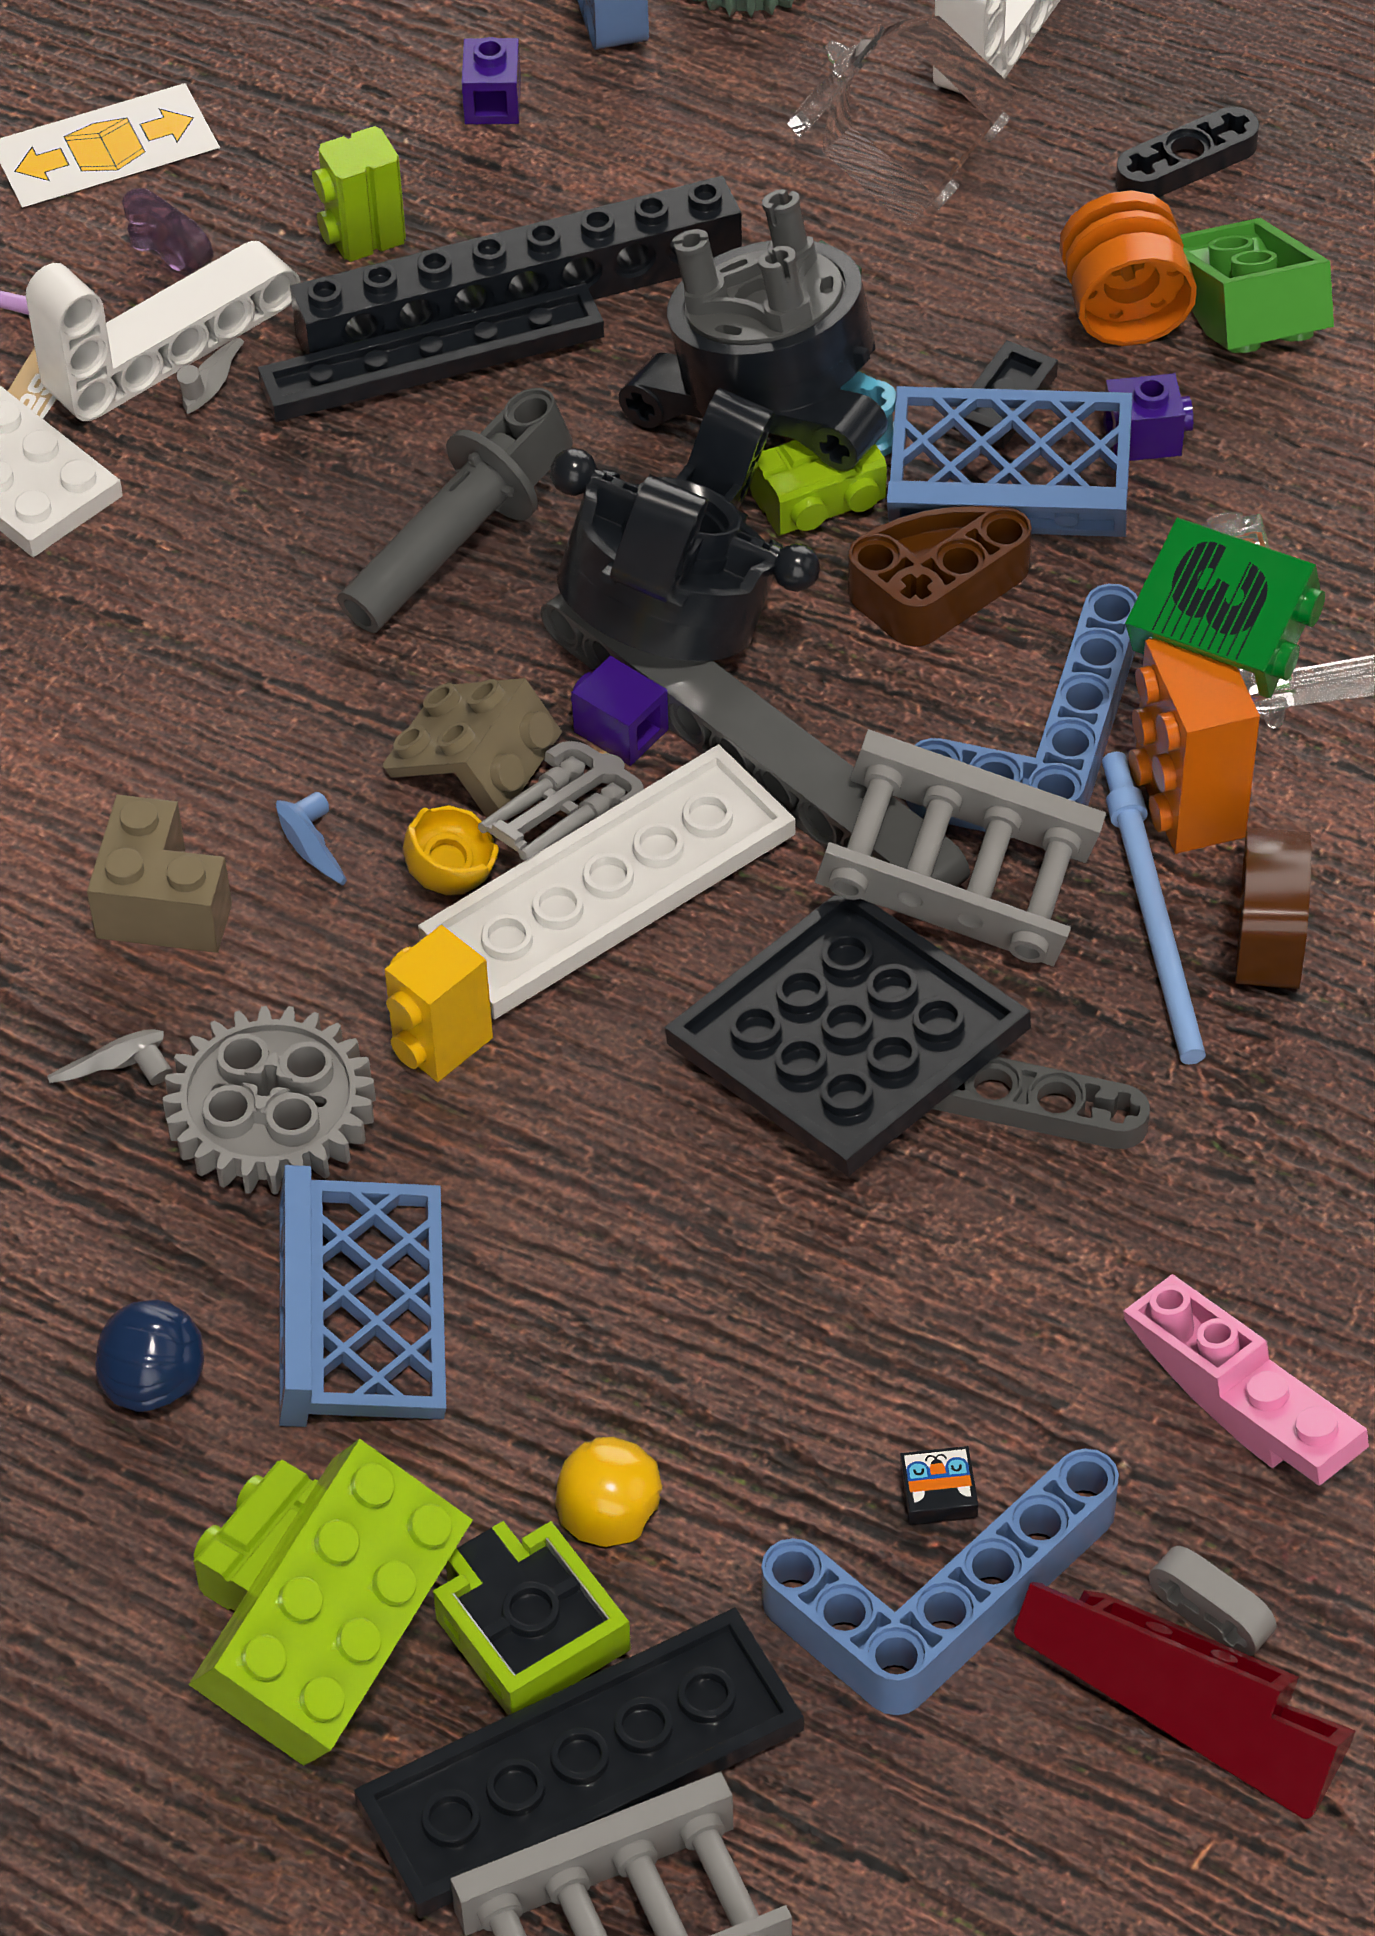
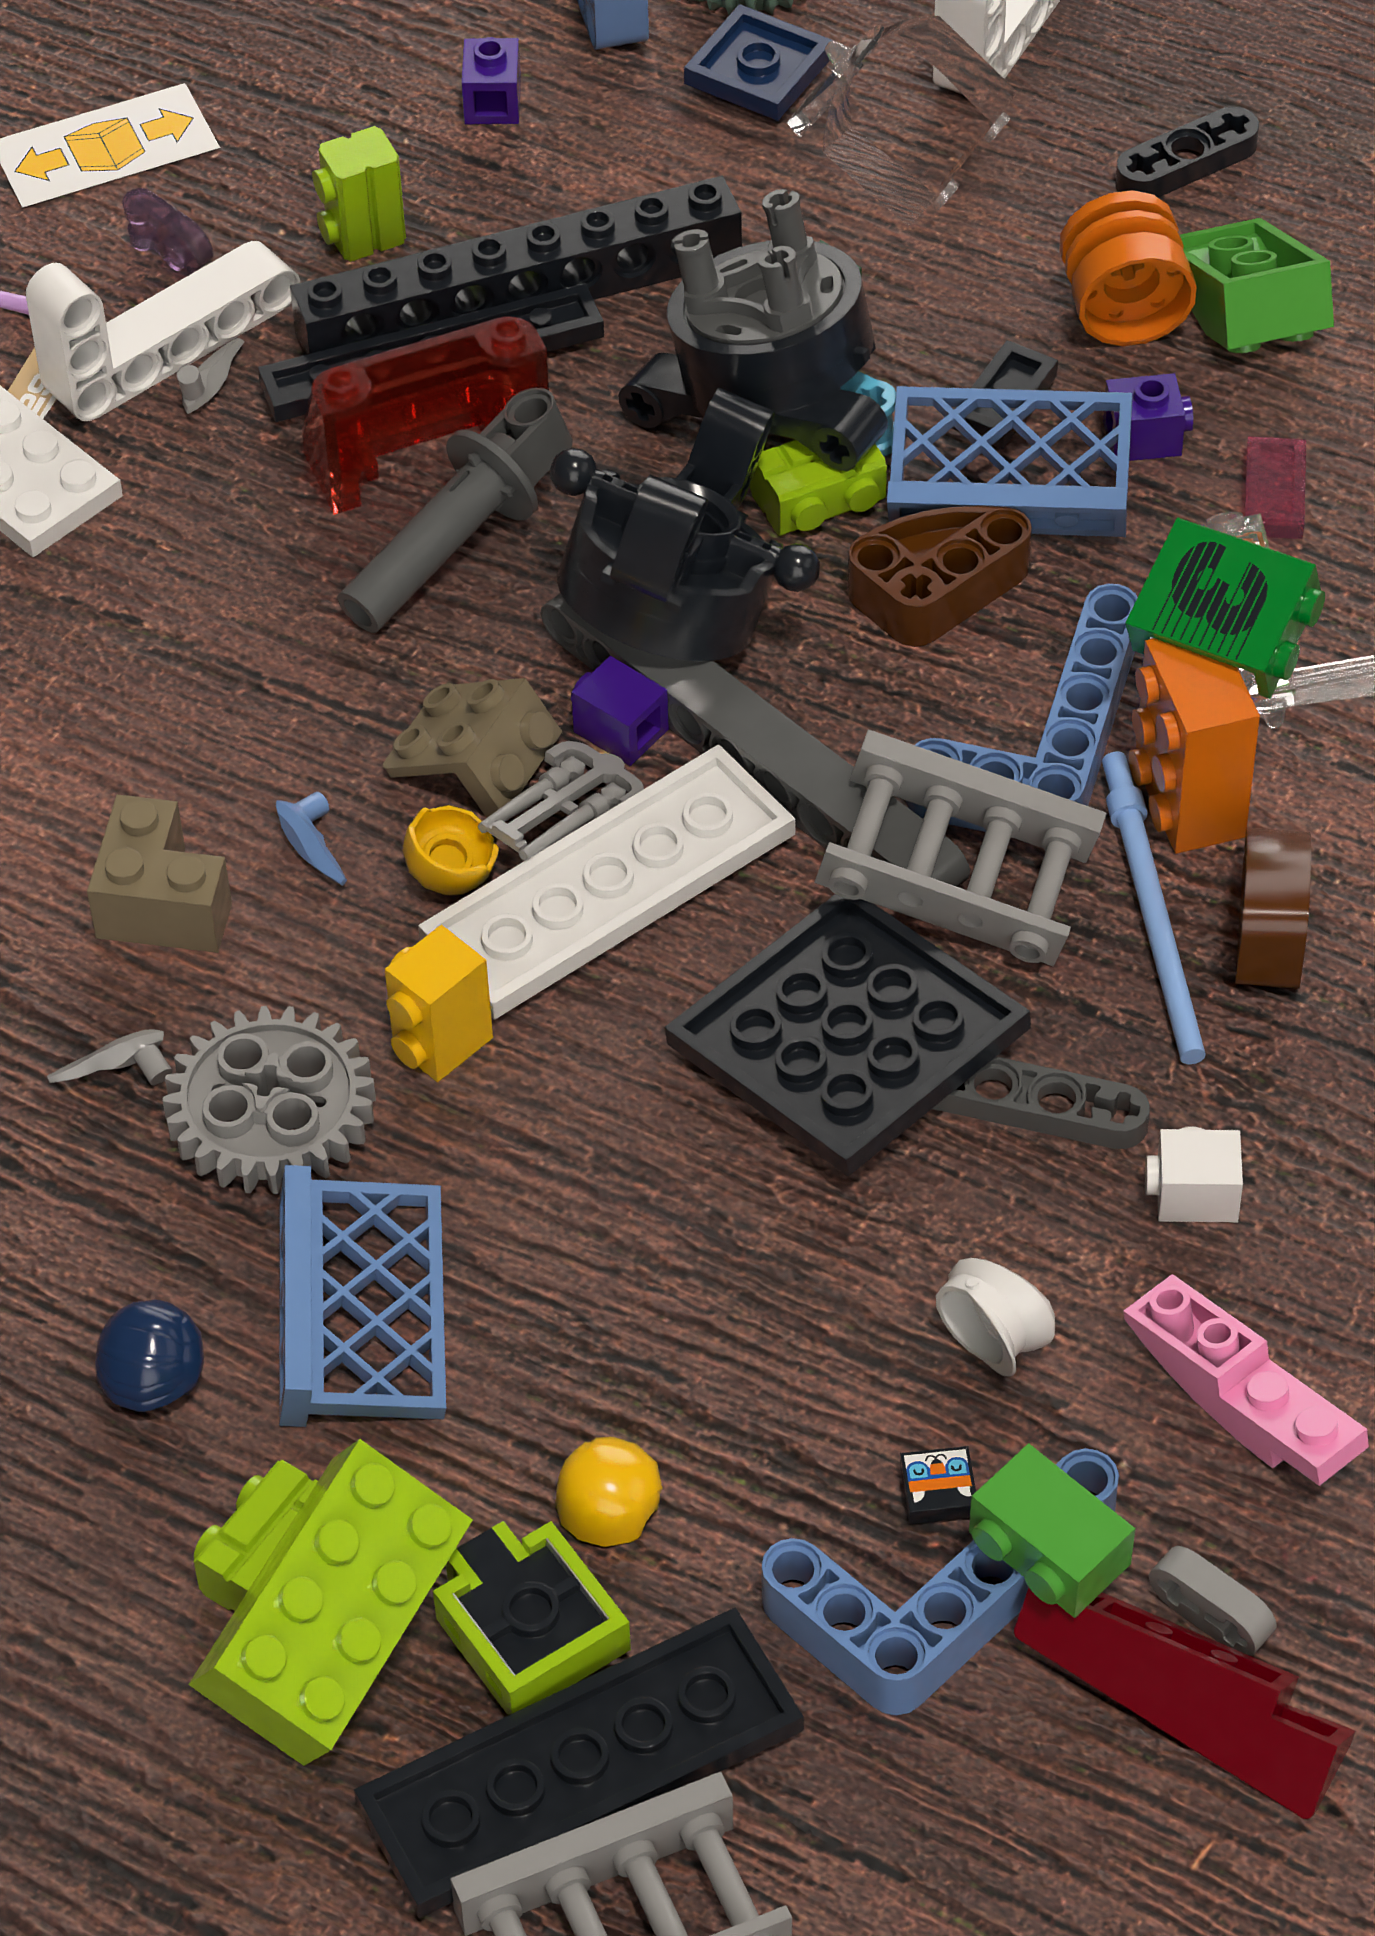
none -> clear red windscreen [302,316,549,515]
none -> dark blue plate [684,4,833,121]
none -> white piece [936,1258,1055,1377]
none -> bright green brick [969,1443,1136,1618]
none -> white brick [1145,1127,1243,1223]
none -> clear pink tile [1244,436,1306,539]

